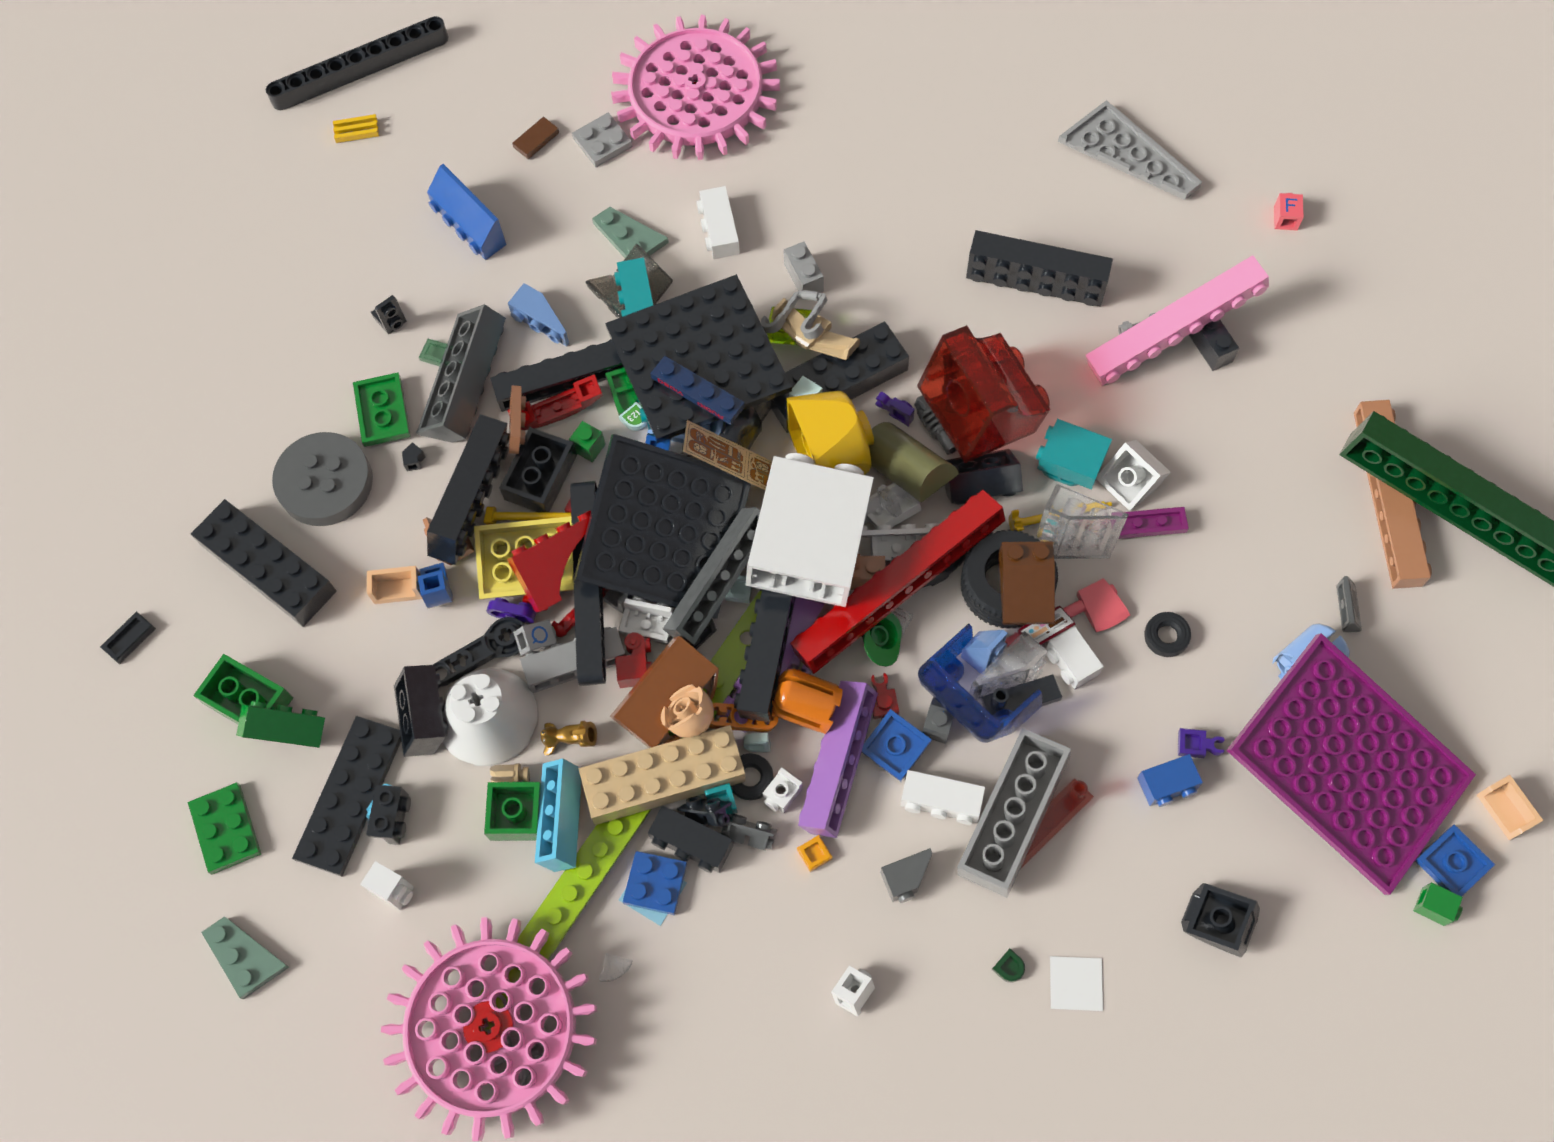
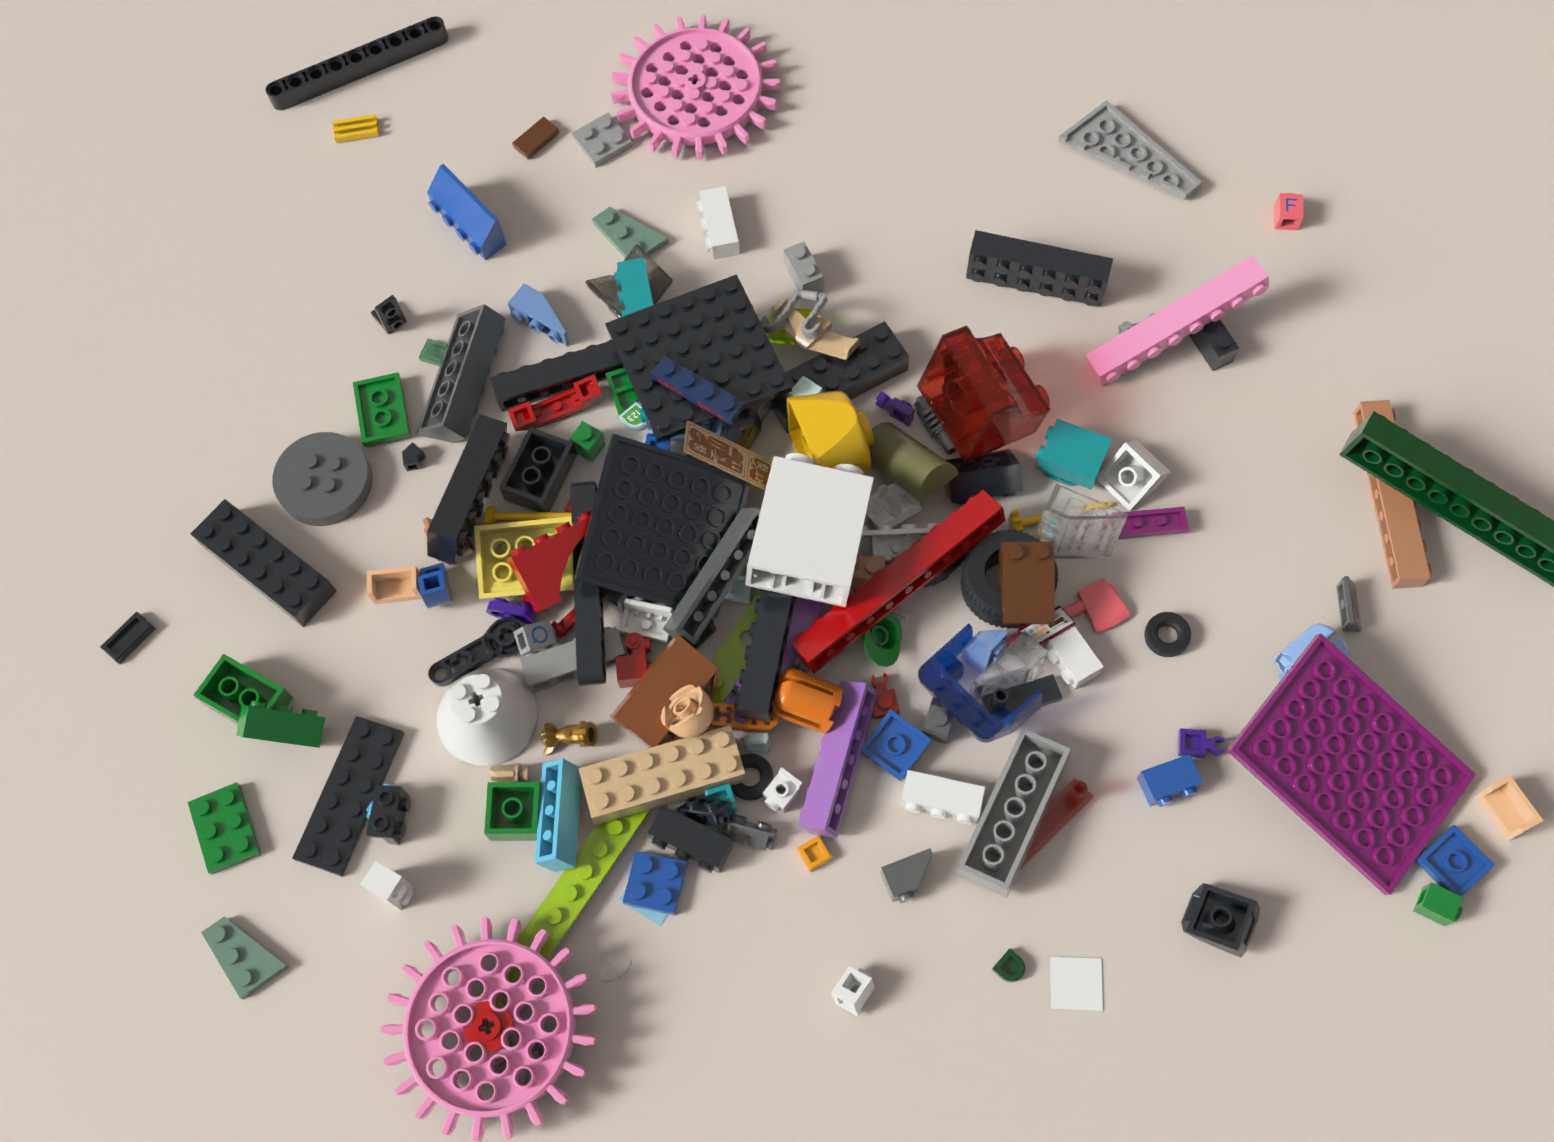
black brick [394,665,448,757] -> none
nougat plate [509,385,526,454] -> none

